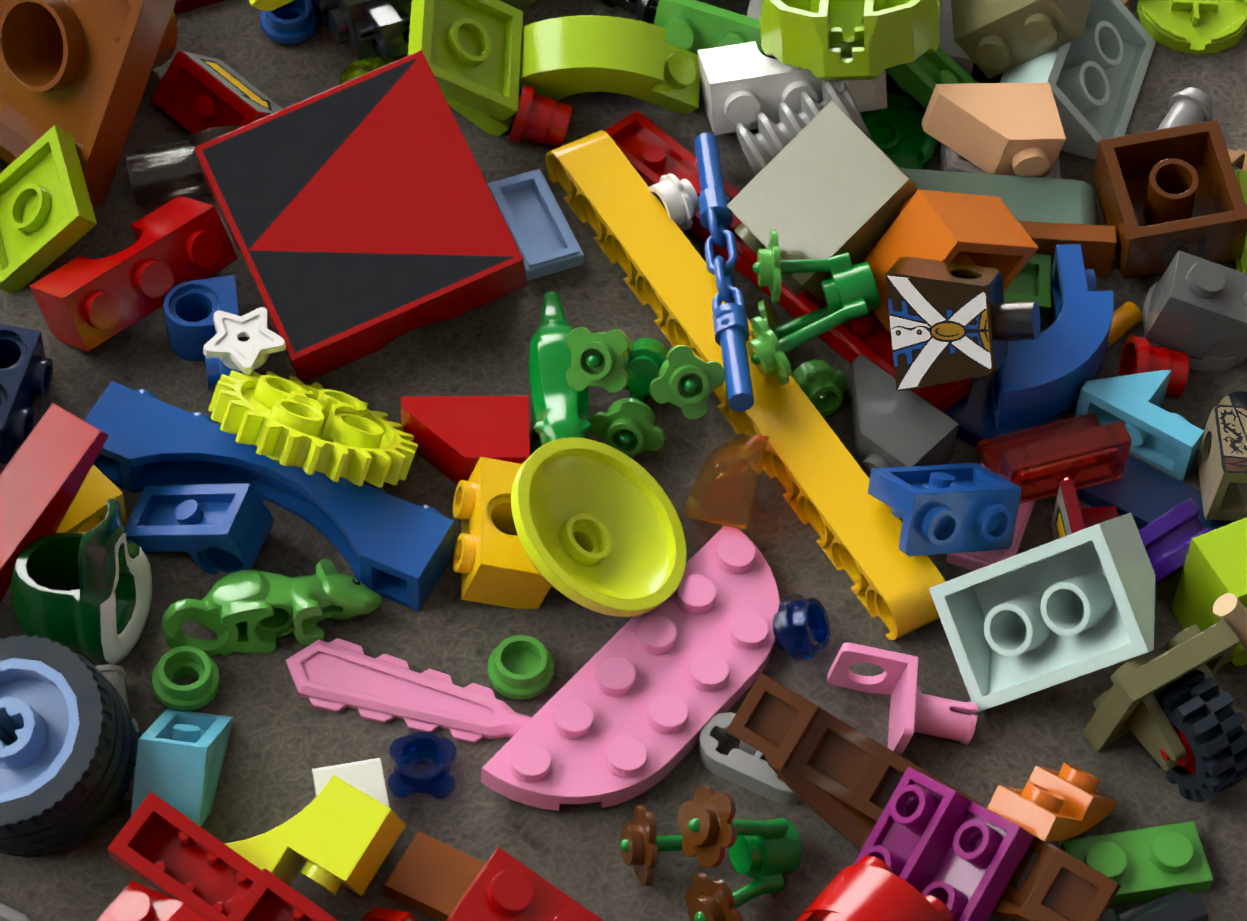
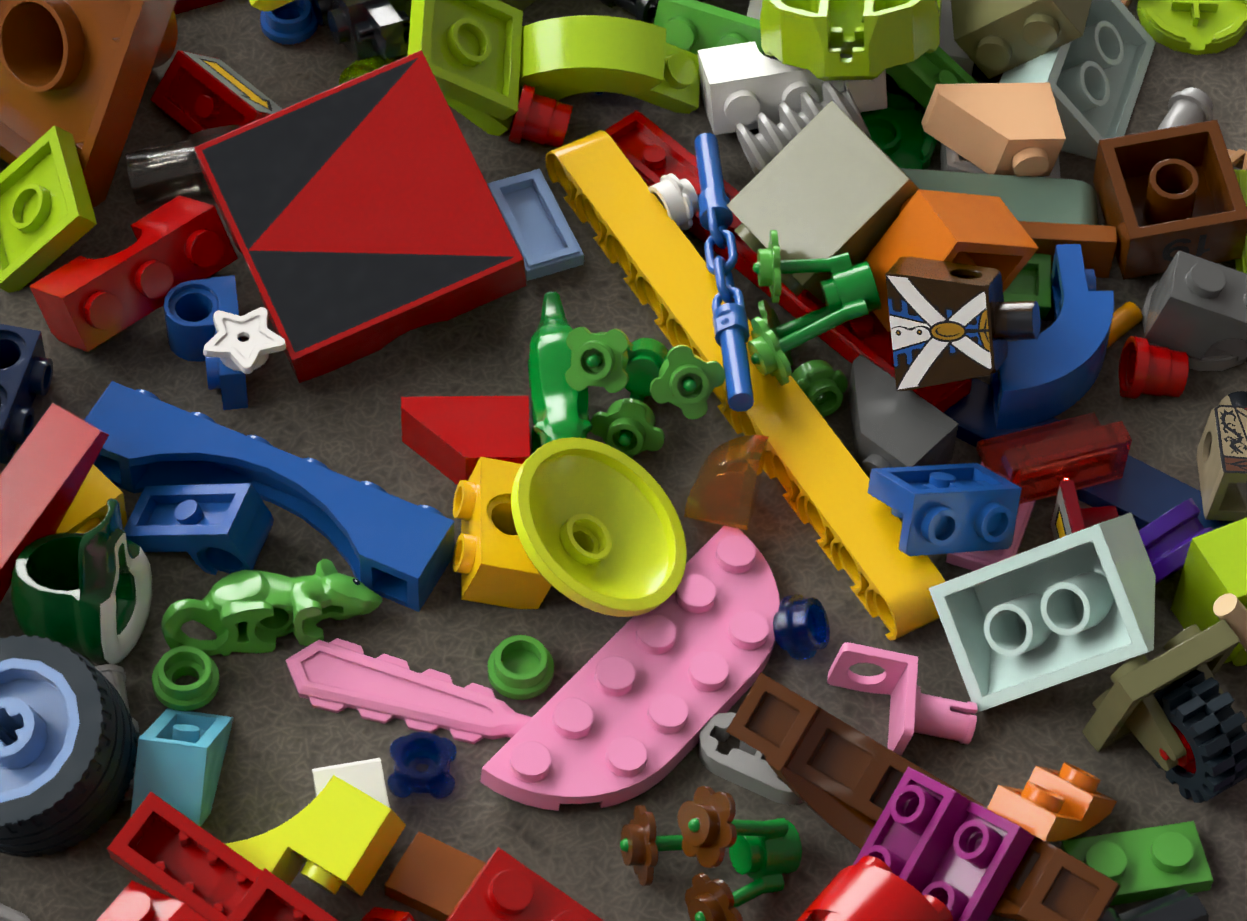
neon yellow gear [208,370,418,487] -> none
medium azure slope [1073,370,1204,481] -> none

